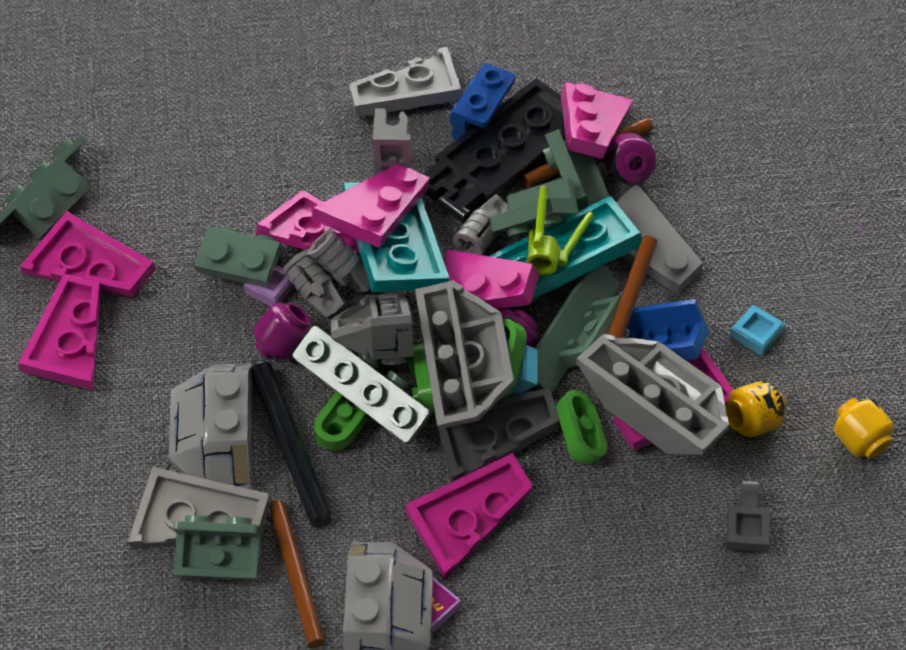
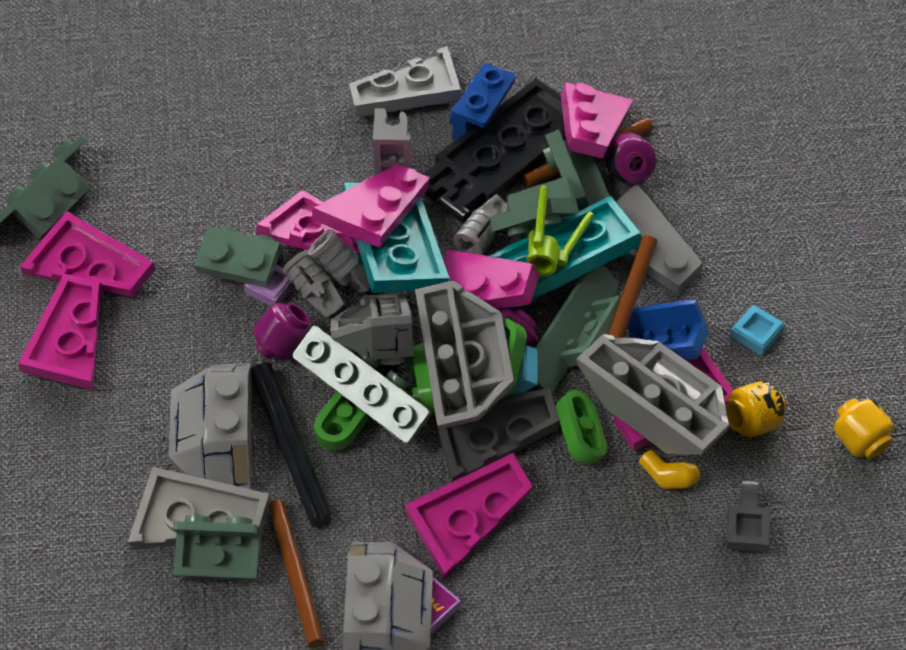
none -> yellow arm [639,450,700,489]

